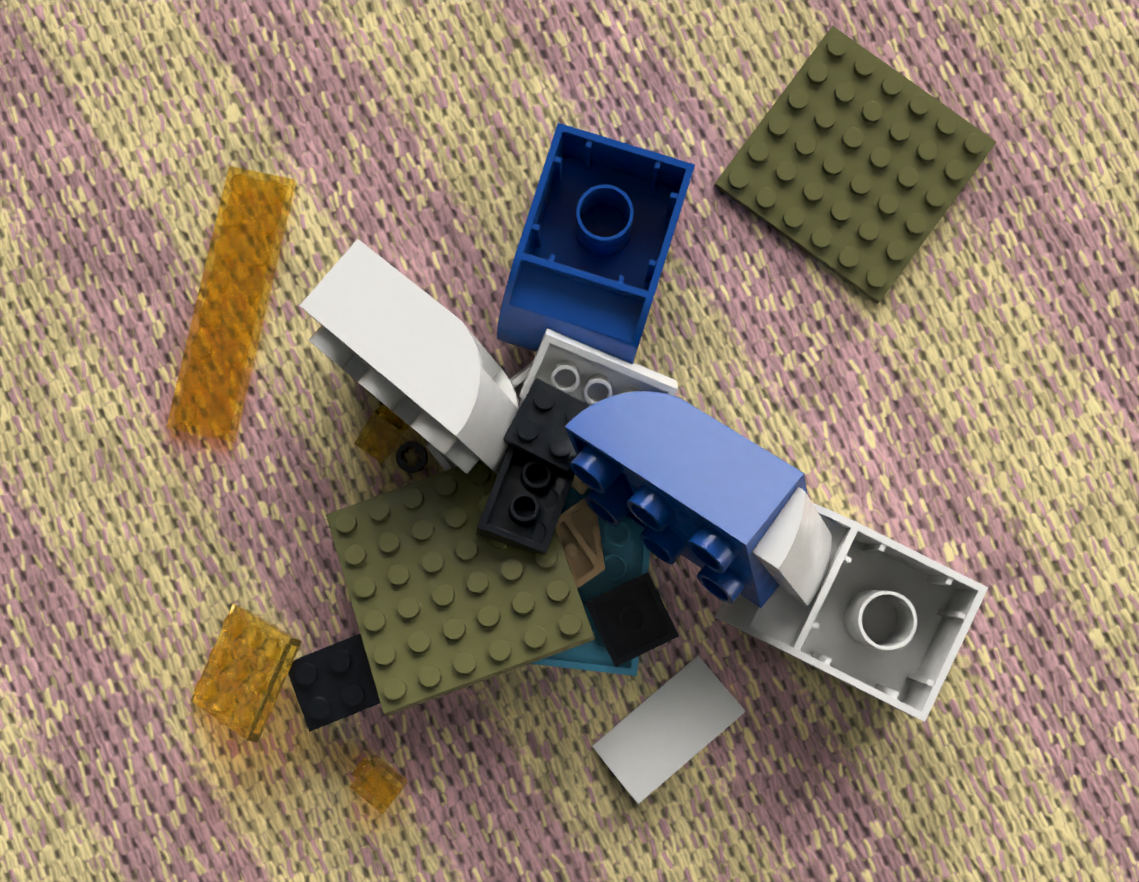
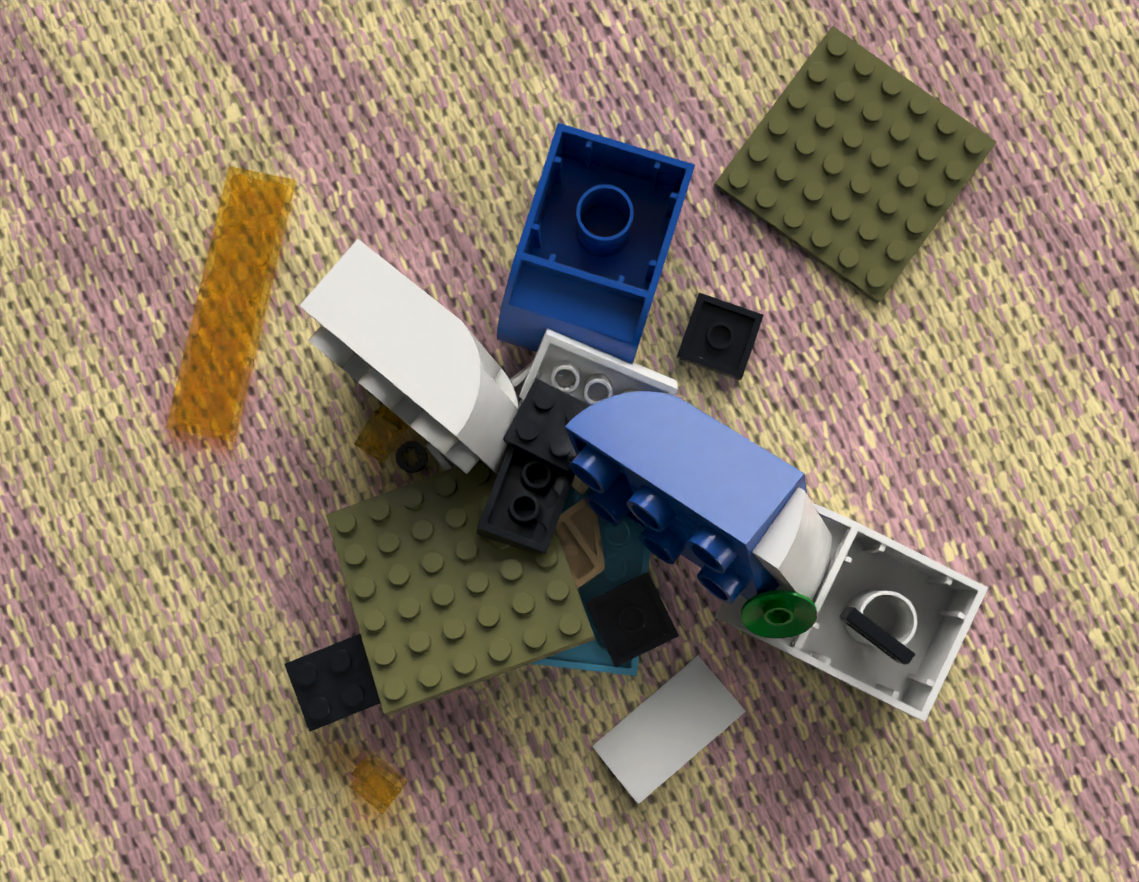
clear yellow plate [190,604,302,743] -> none
none -> black plate [676,292,764,380]
none -> green dish [741,590,817,638]
none -> black tile [839,606,916,665]

